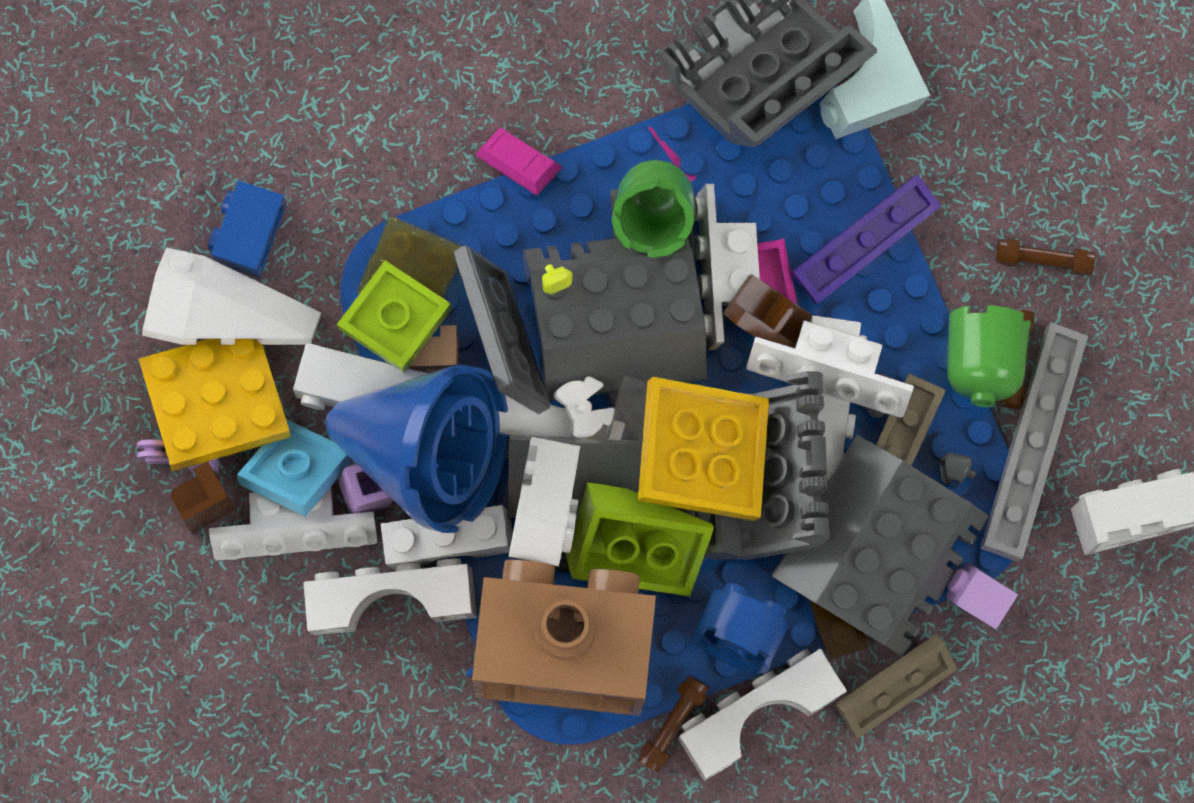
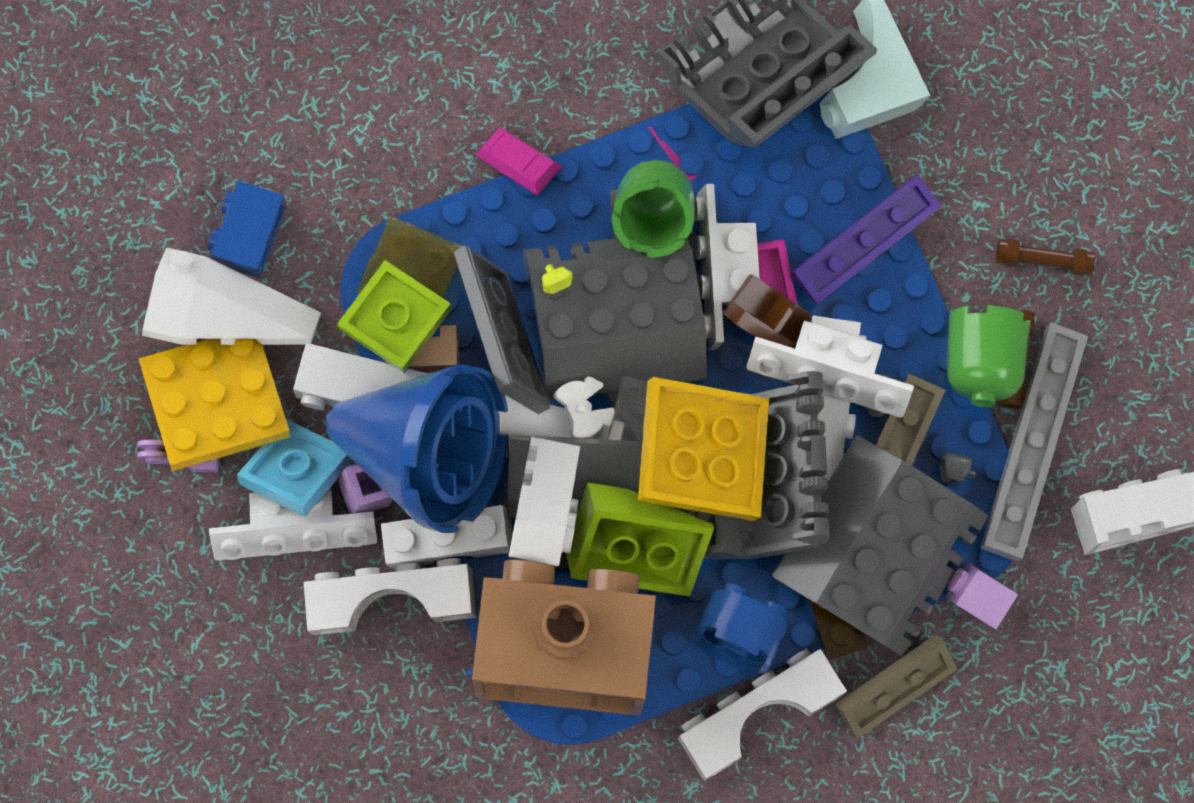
reddish brown panel [171,461,235,534] -> none
reddish brown bar [637,675,710,773] -> none

